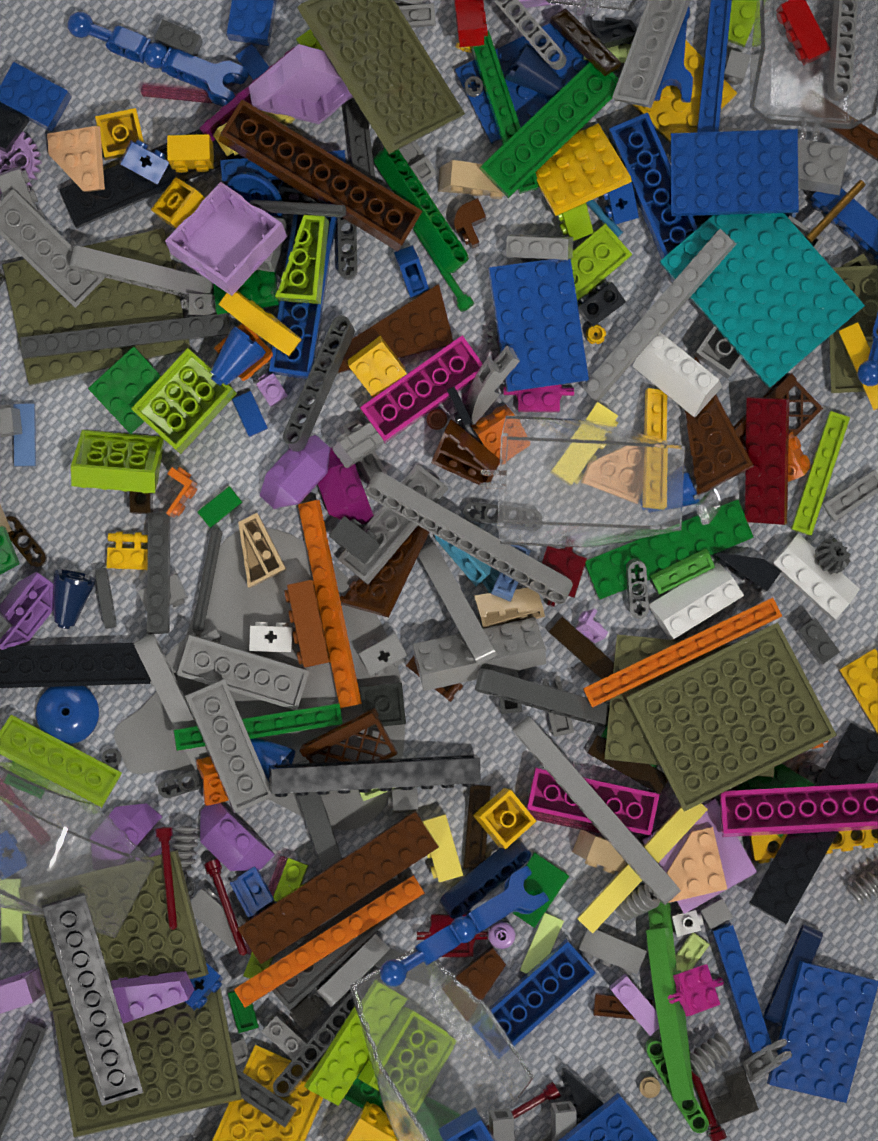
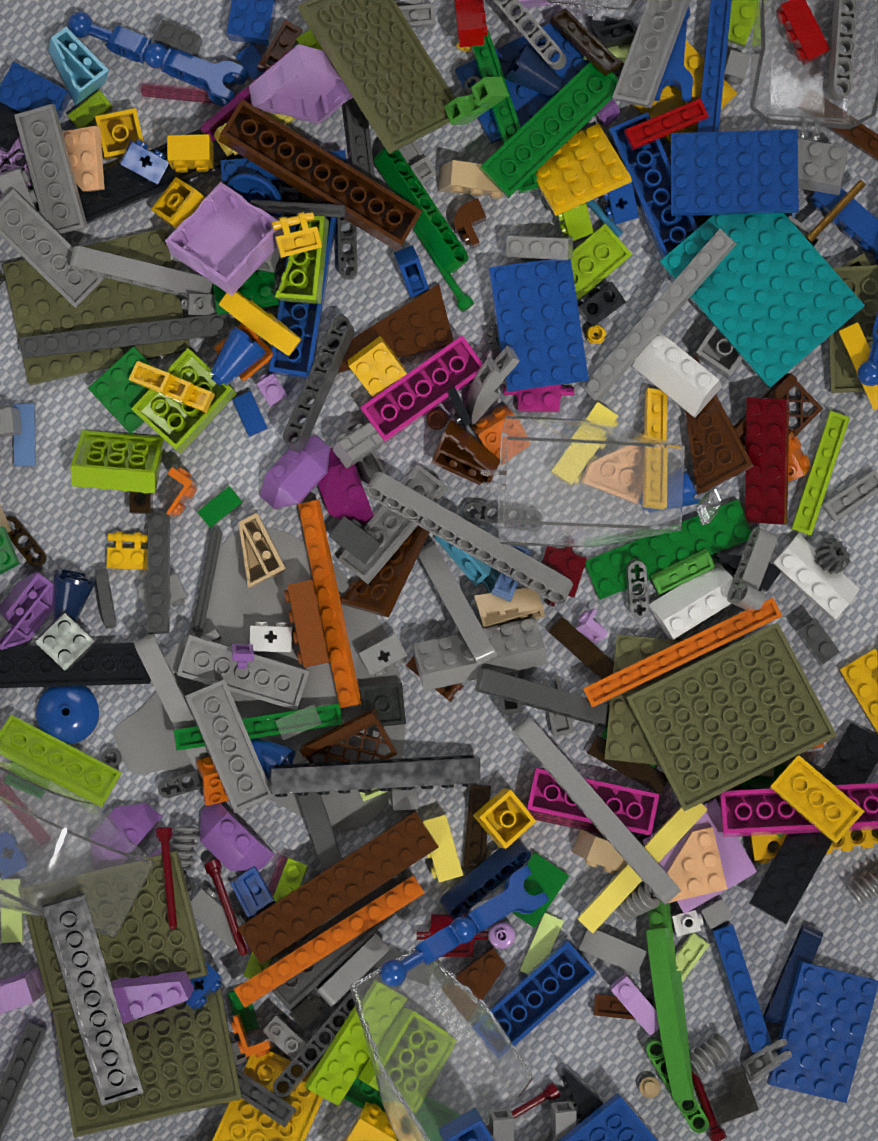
dark pink plate [668,964,724,1017] -> none
none -> light grey plate [14,104,88,234]
none -> plate [34,611,95,670]
none -> medium azure wedge [48,27,109,105]
none -> lime tile [67,90,113,129]
none -> yellow slope [128,361,215,413]
none -> medium lavender tile [231,644,254,669]
none -> orange bracket [231,1014,273,1058]
none -> reddish brown plate [257,20,303,72]
none -> yellow plate [271,212,322,258]
none -> clear tile [275,704,322,740]
none -> bright green arch [444,77,509,125]
none -> medium lavender tile [597,99,621,127]
none -> red tile [624,98,709,150]
none -> light grey beam [727,527,777,610]
none -> yellow plate [770,755,865,844]

